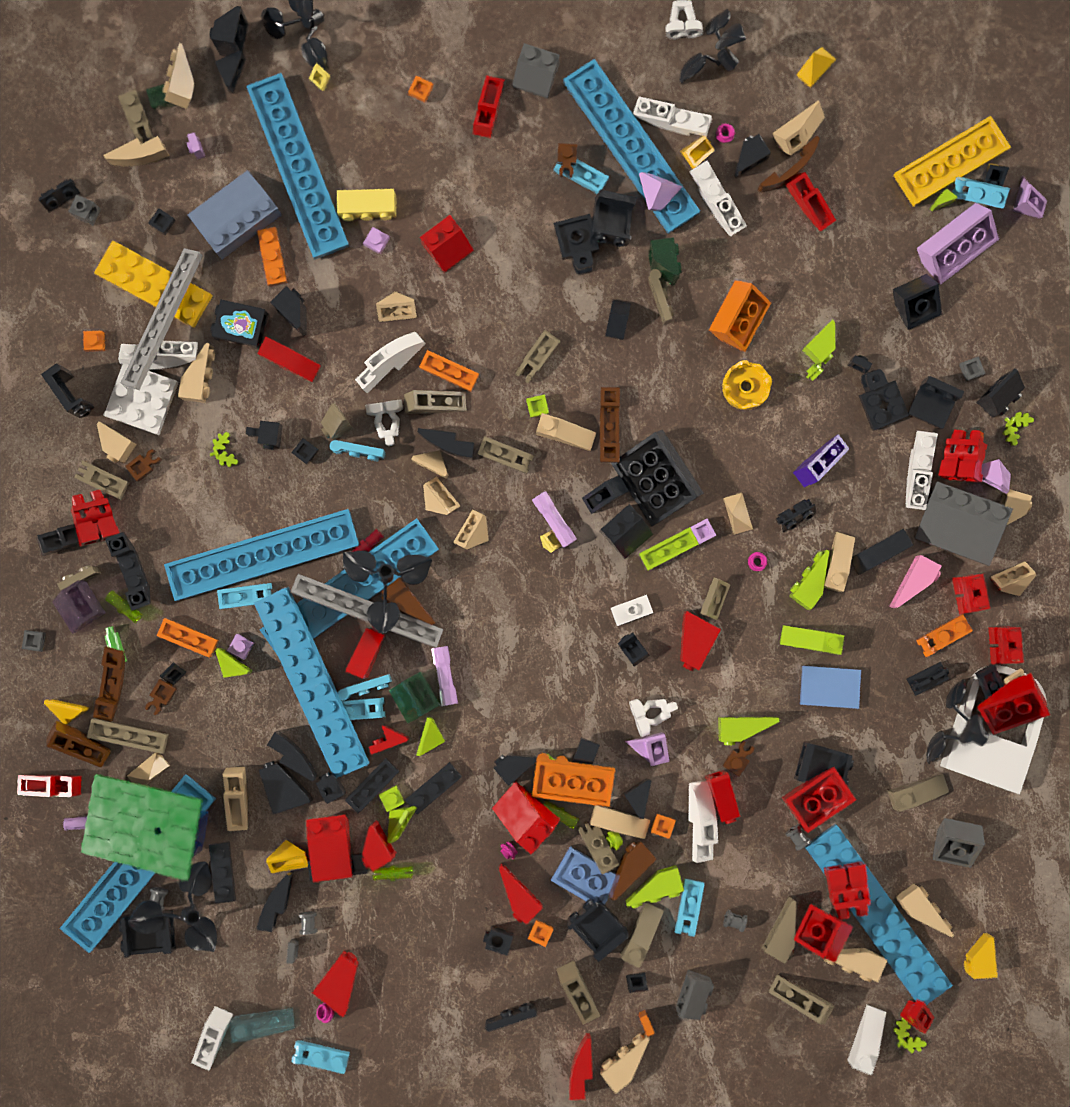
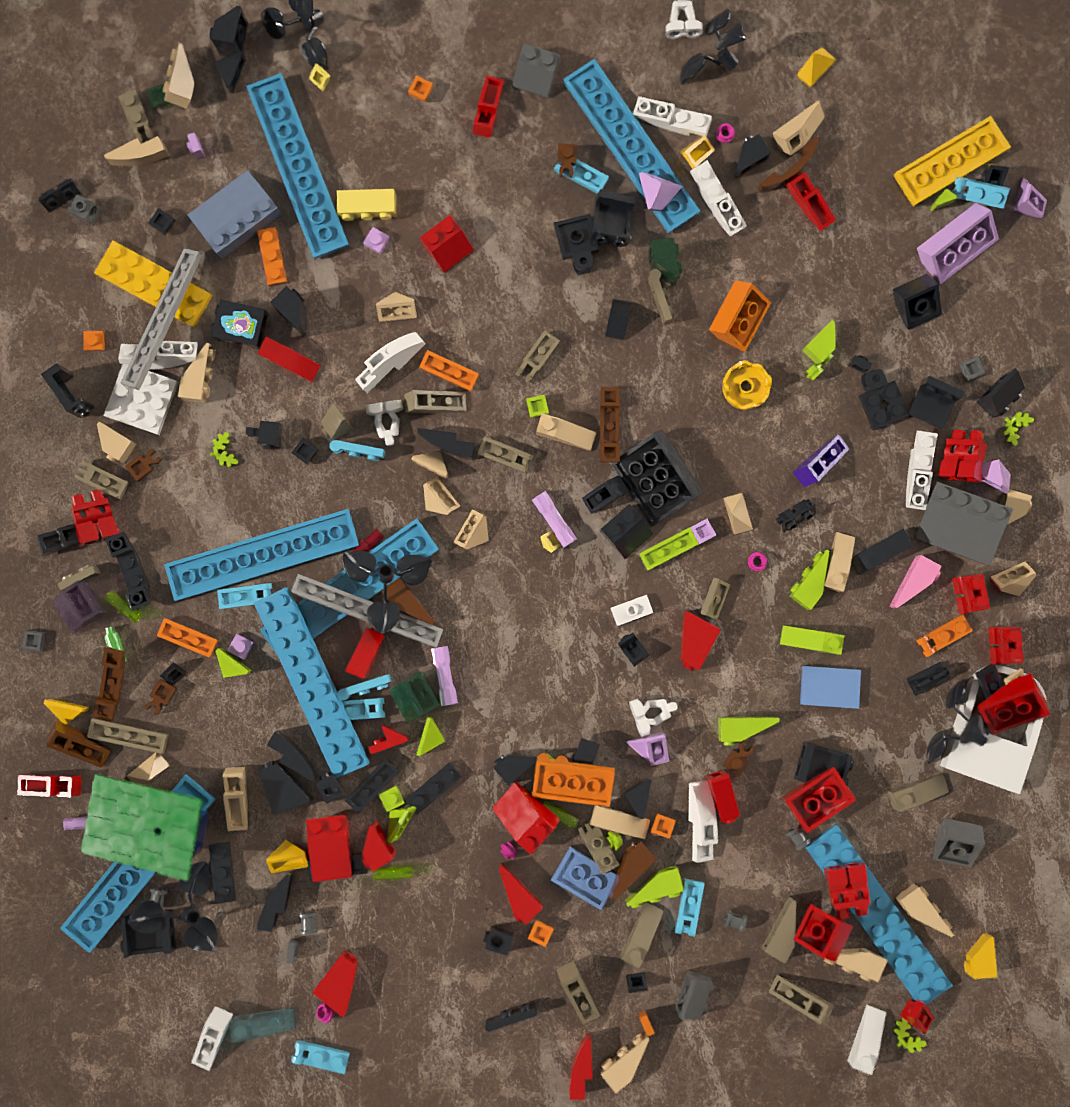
black panel [567,896,628,962] -> none

